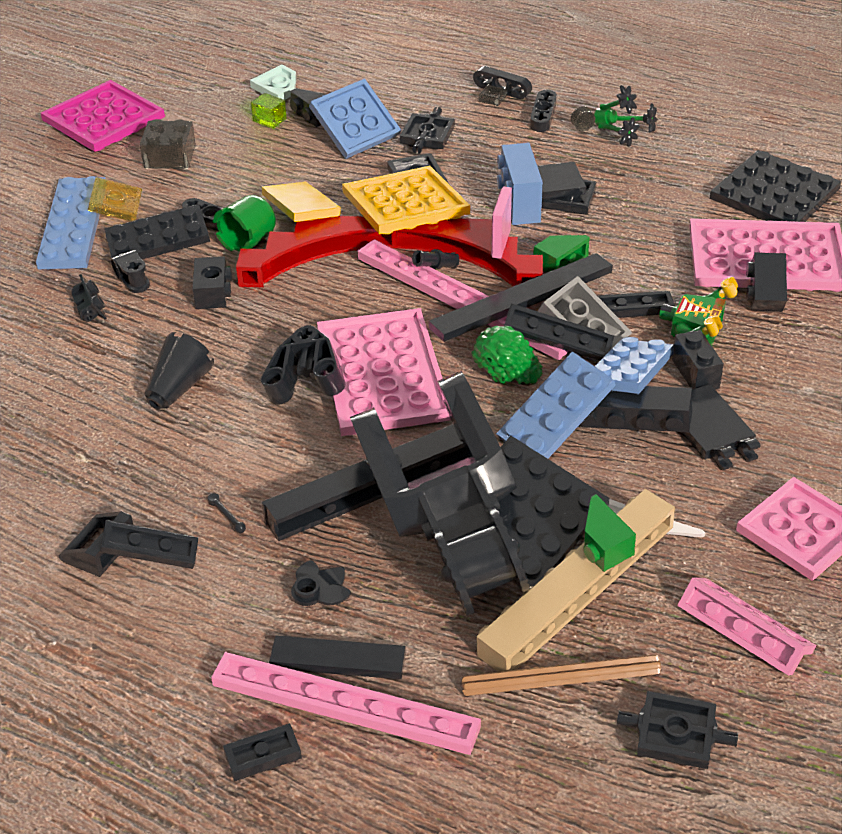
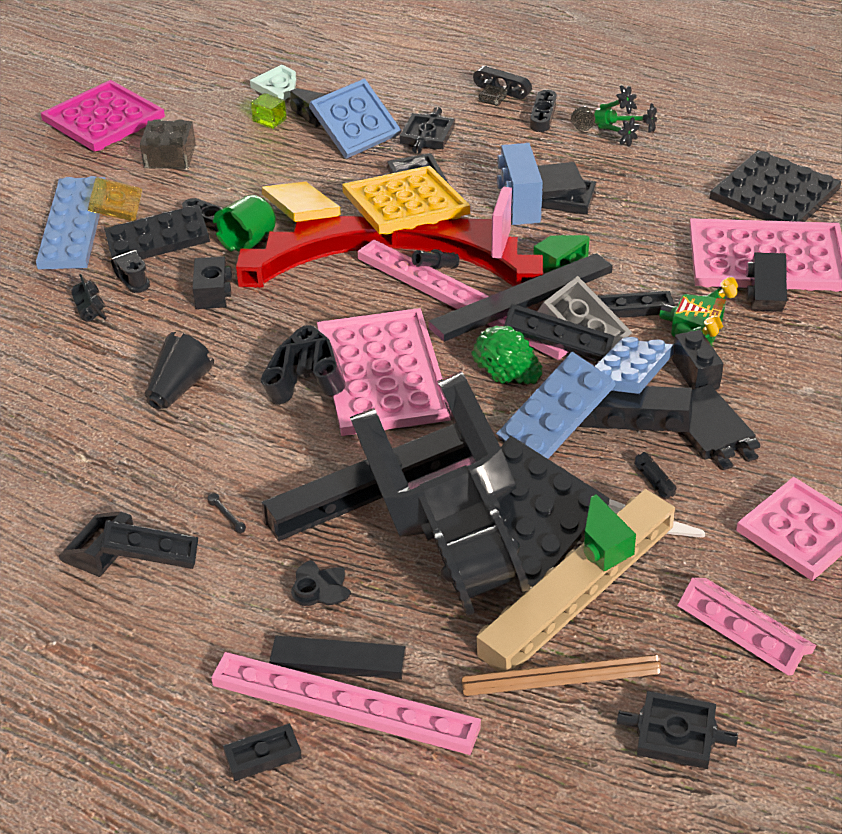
none -> black axle [634,452,677,499]

